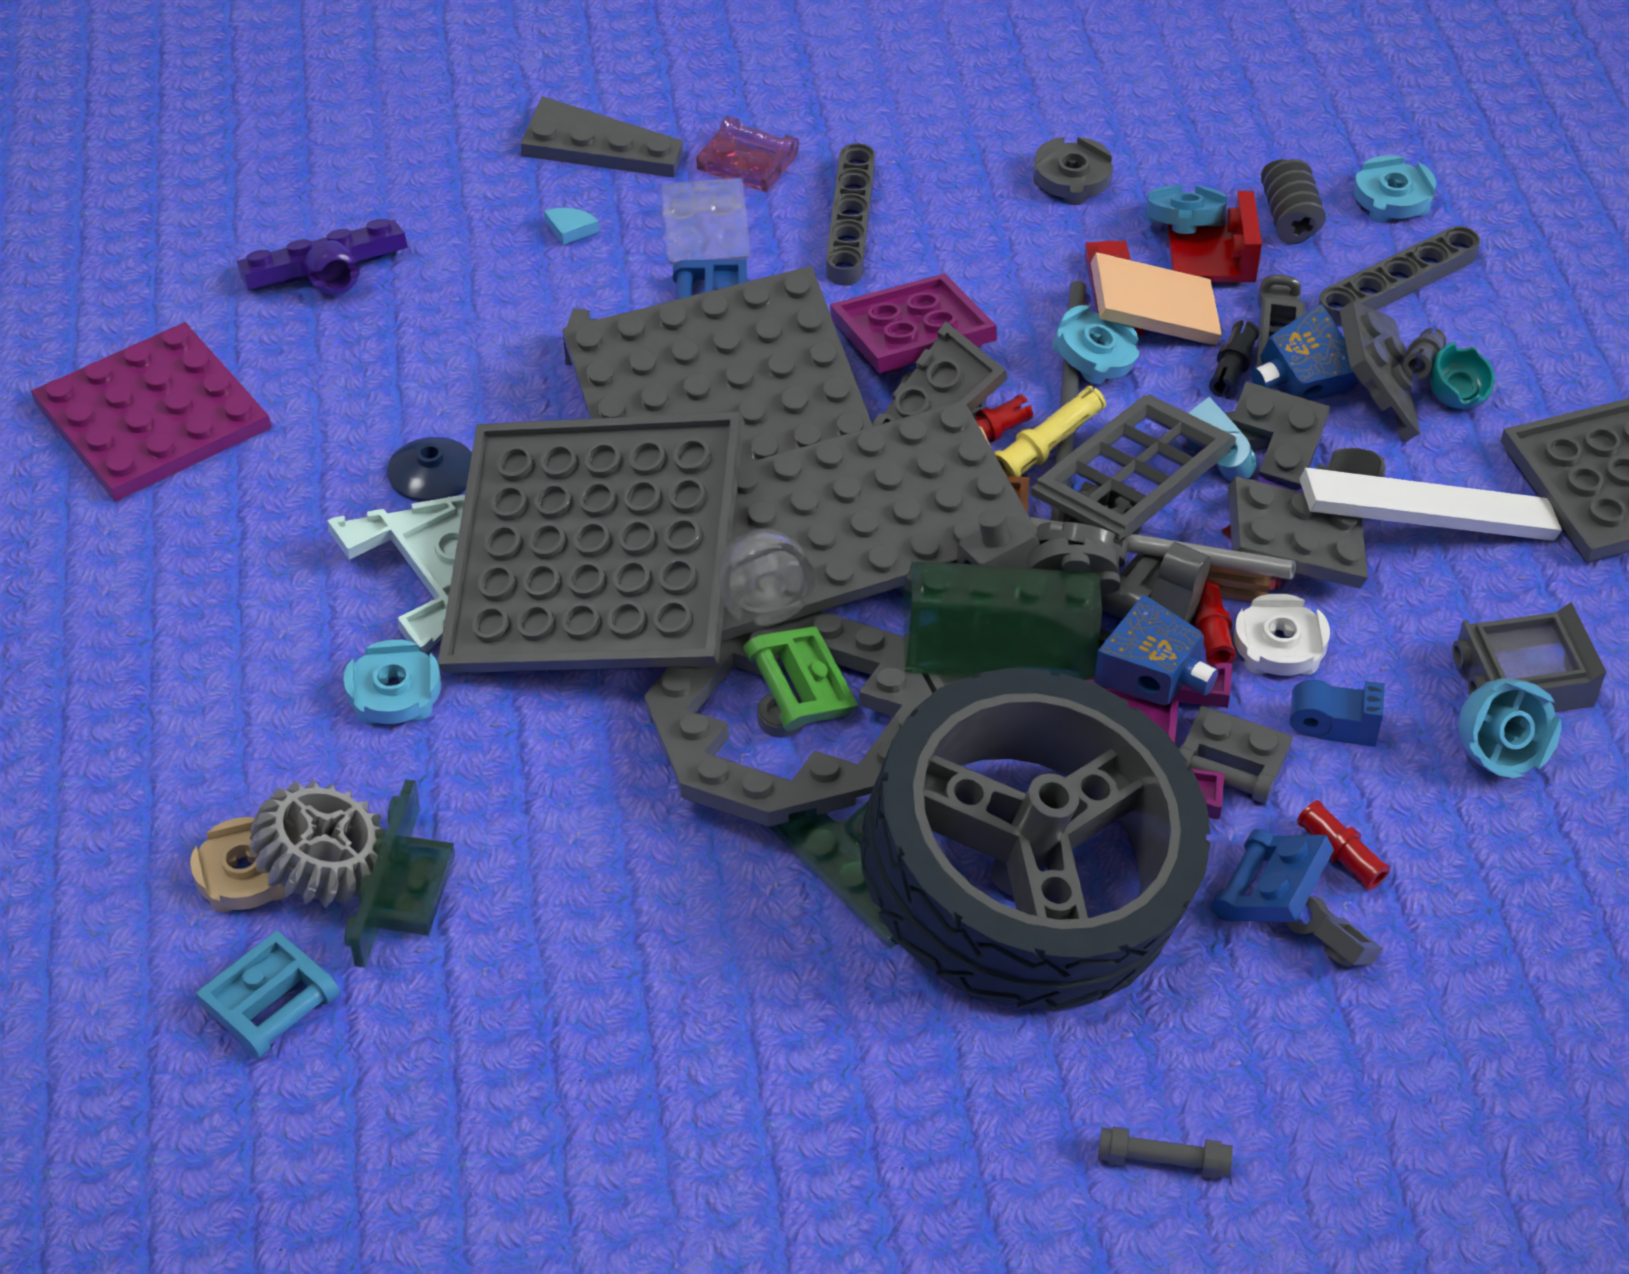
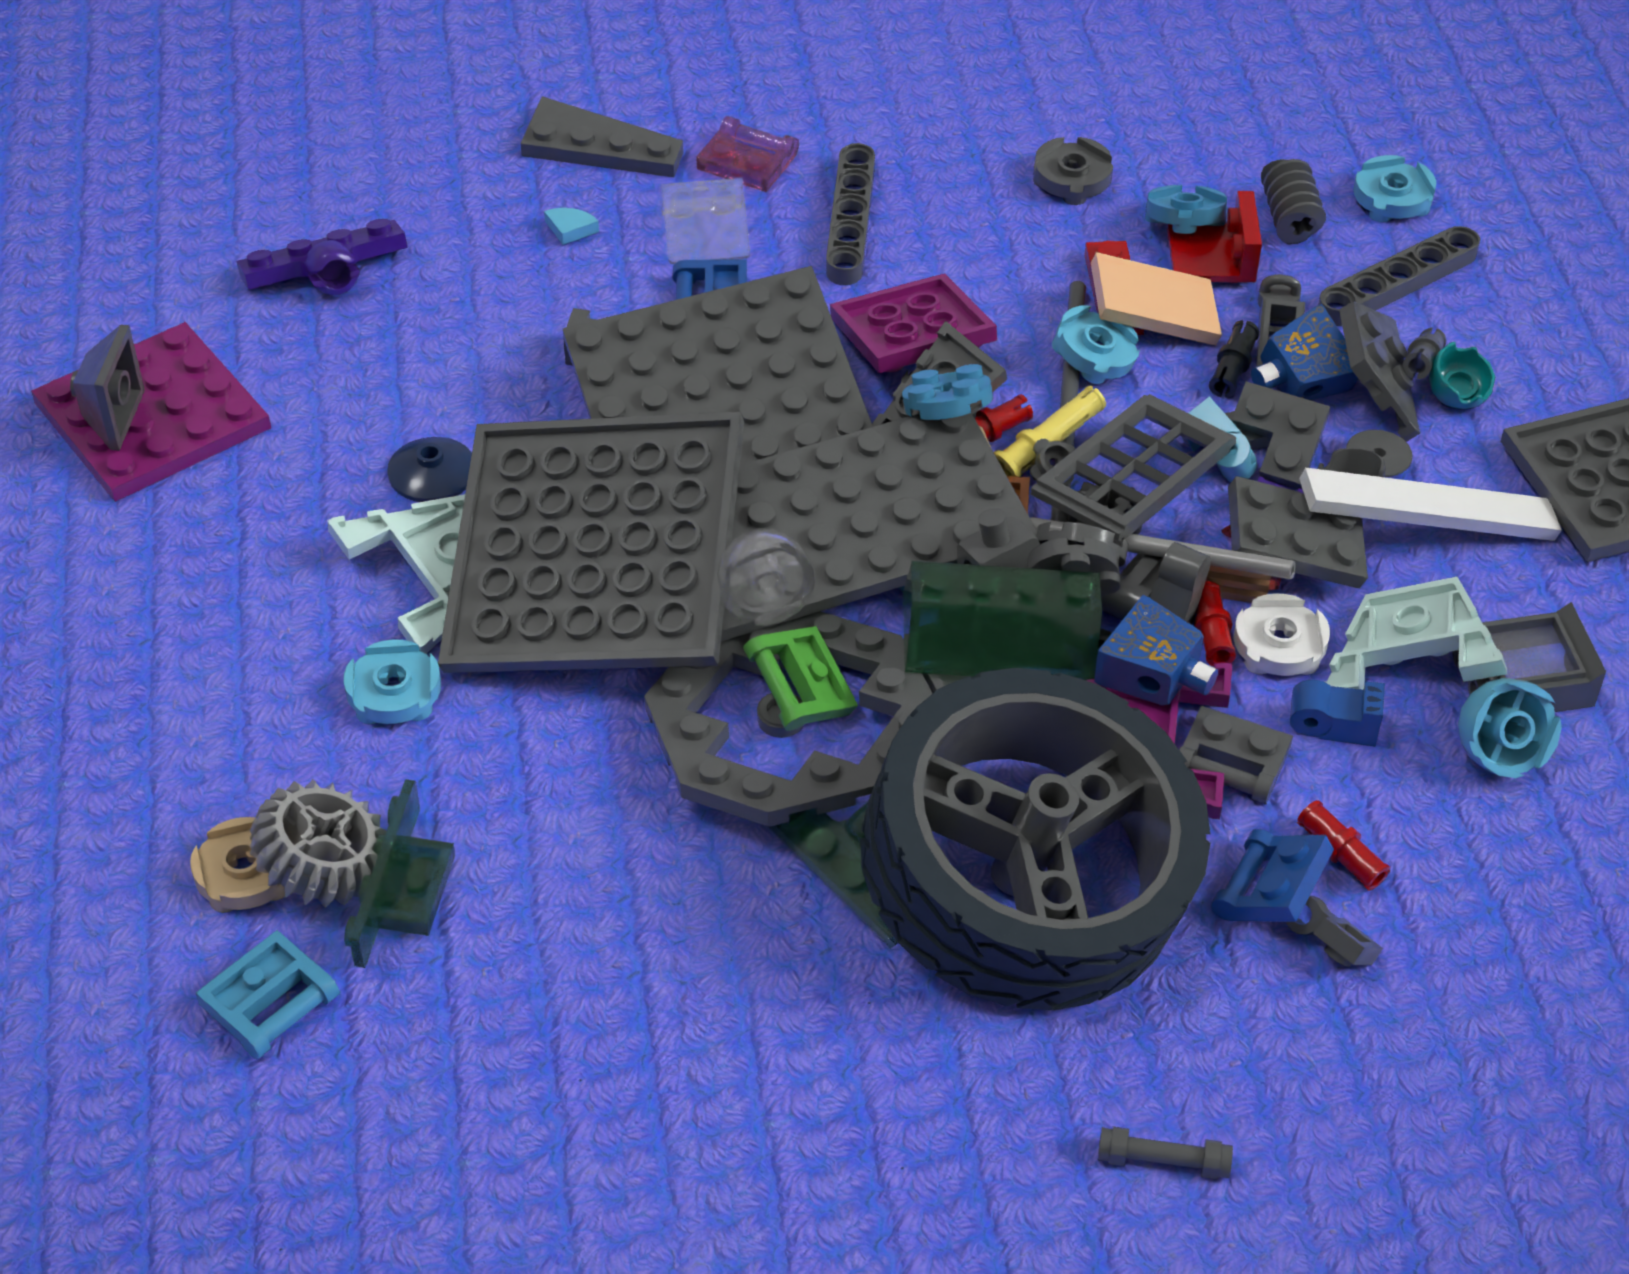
none -> dark grey slope [70,325,145,451]
none -> dark azure plate [902,364,993,420]
none -> dark grey plate [1030,439,1075,486]
none -> light aqua wing [1324,577,1507,690]
none -> dark grey piece [1346,430,1412,477]

